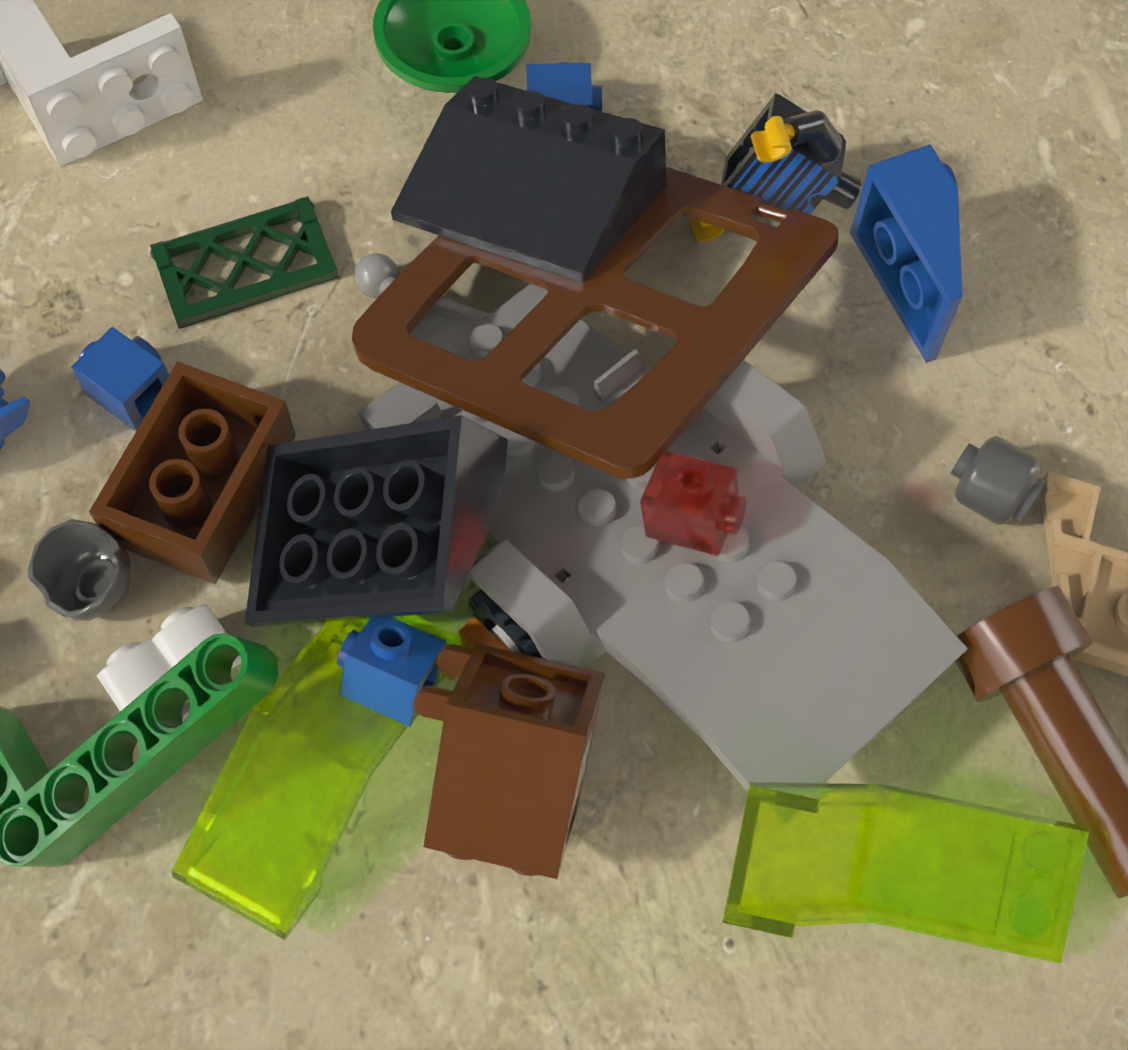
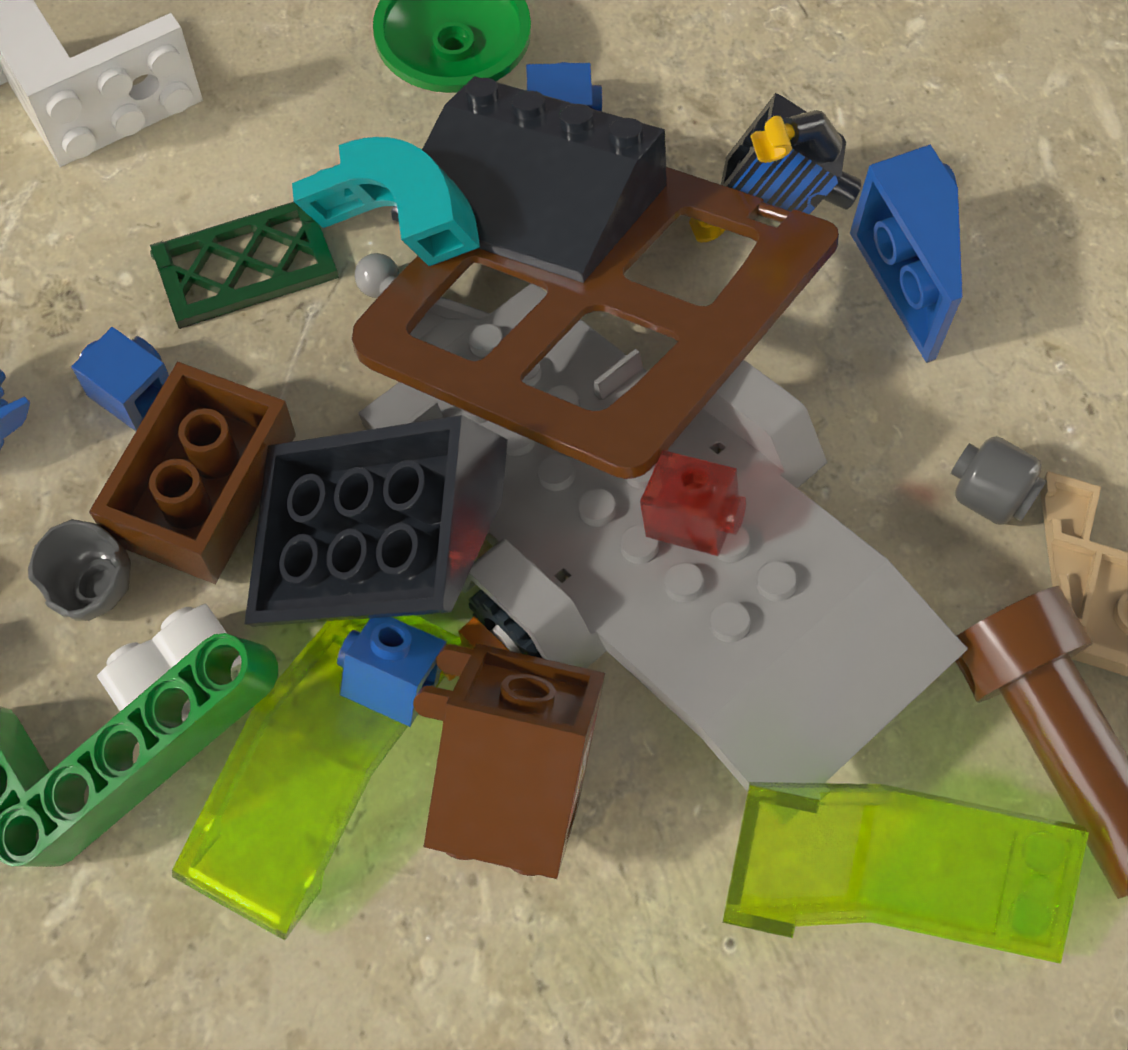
none -> teal arch [292,137,480,266]

